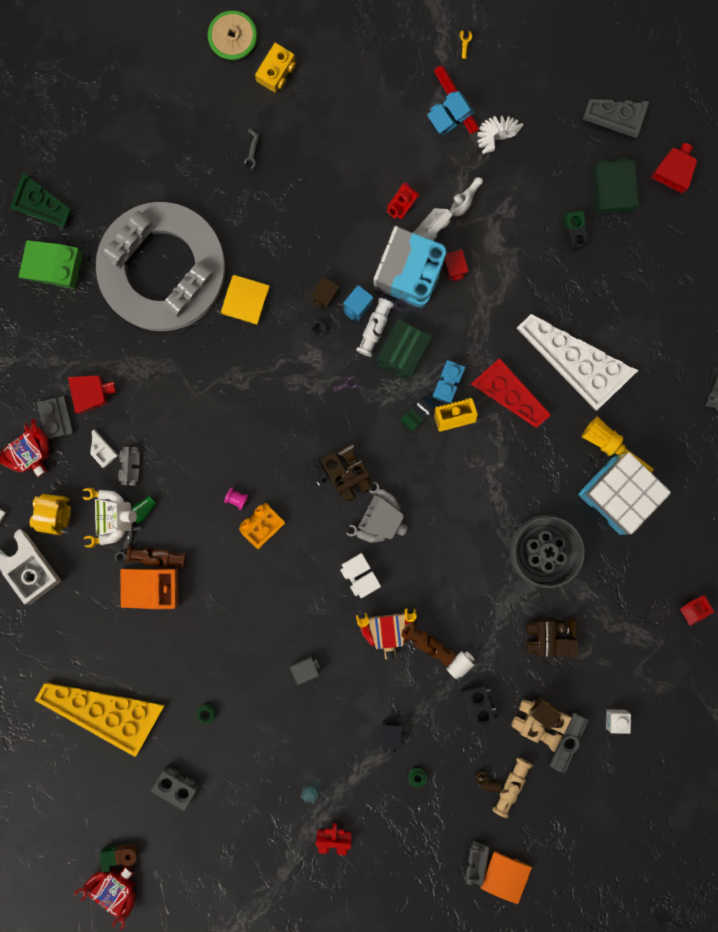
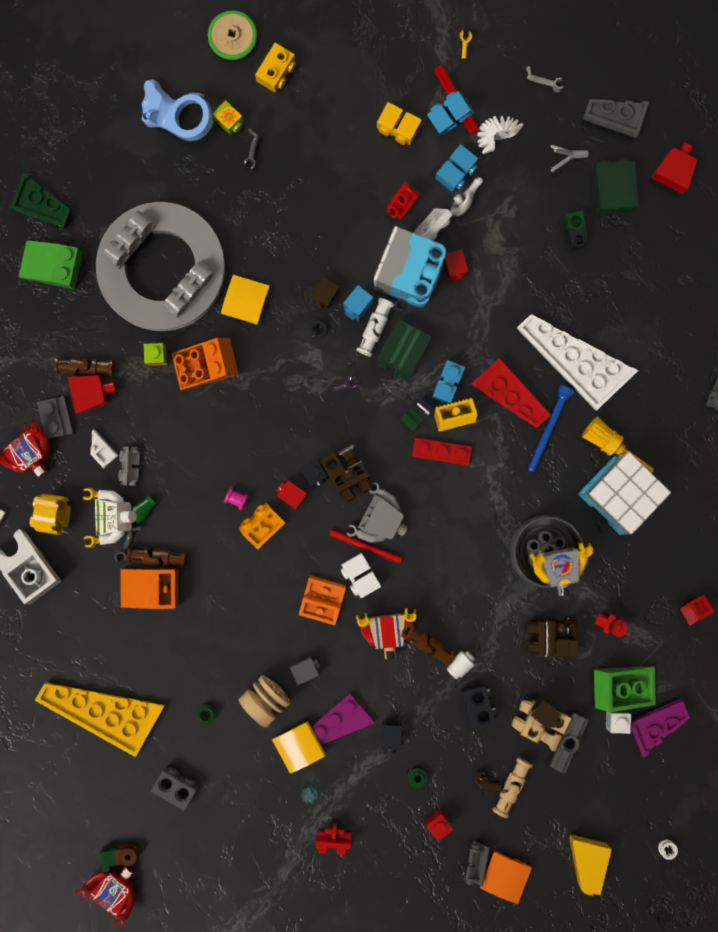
none -> reddish brown piece [54,357,115,377]
none -> light blue animal [142,79,214,141]
none -> lime brick [144,343,168,366]
none -> orange slope [171,338,239,390]
none -> brick [213,100,244,135]
none -> tan wheel [238,675,290,728]
none -> yellow slope [272,721,326,773]
none -> red brick [276,480,308,509]
none -> orange slope [298,575,346,625]
none -> magenta wing [311,693,375,745]
none -> red bar [329,529,402,564]
none -> yellow piece [377,102,421,145]
none -> red plate [412,438,472,466]
none -> red brick [425,808,453,841]
none -> dark azure piece [435,144,478,193]
none -> light grey piece [526,66,564,92]
none -> blue piece [528,385,574,472]
none -> torso [530,543,593,596]
none -> light grey plant [551,145,588,172]
none -> yellow slope [570,834,612,896]
none -> bright green slope [594,666,656,712]
none -> red hips [595,613,628,637]
none -> magenta wing [630,699,690,758]
none -> white bush [658,839,678,860]

